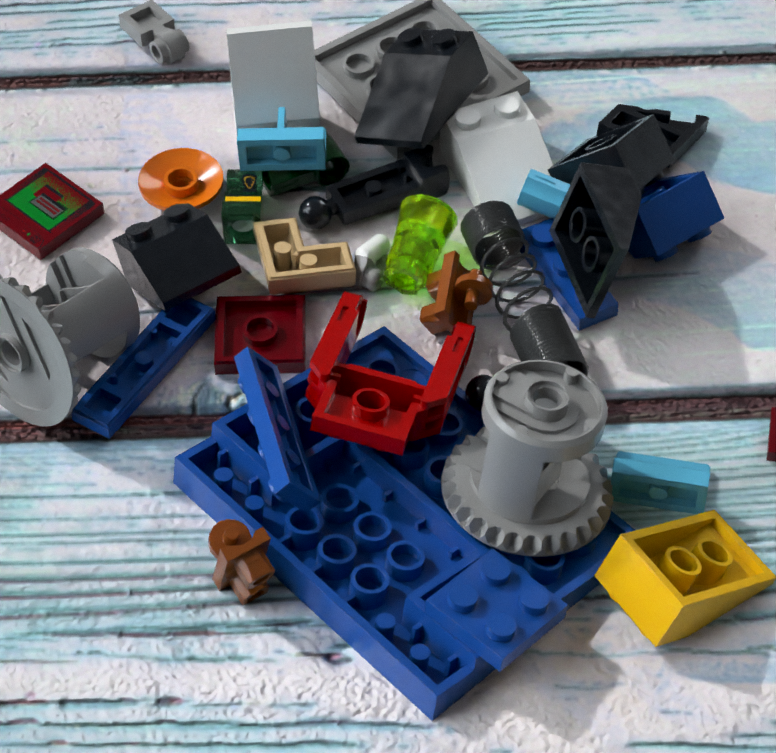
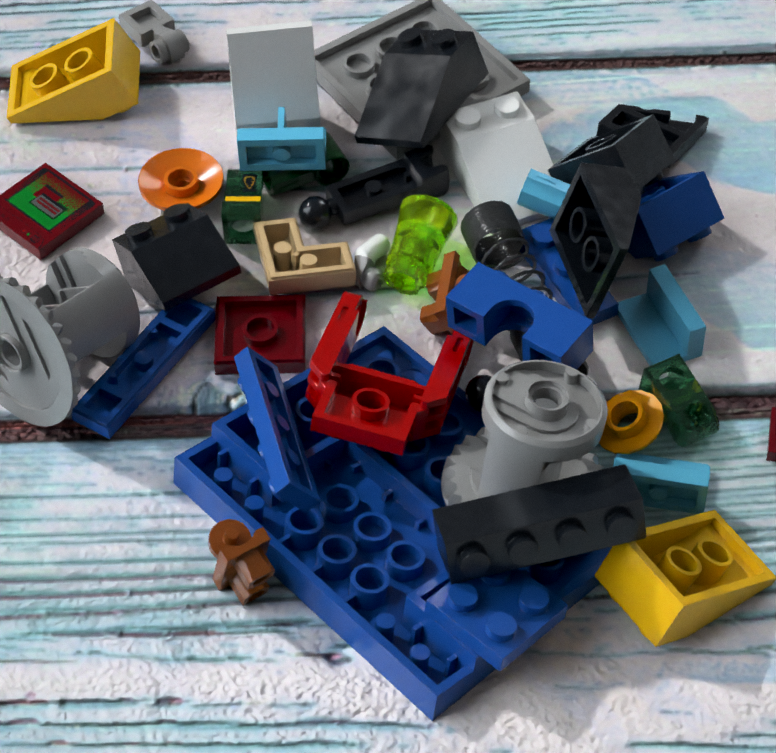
none -> yellow slope [7,18,140,124]
none -> black brick [432,464,646,585]
none -> blue arch [446,262,593,370]
none -> light orange piece [599,390,665,454]
none -> medium azure panel [618,264,706,371]
none -> clear green leg [638,354,719,447]

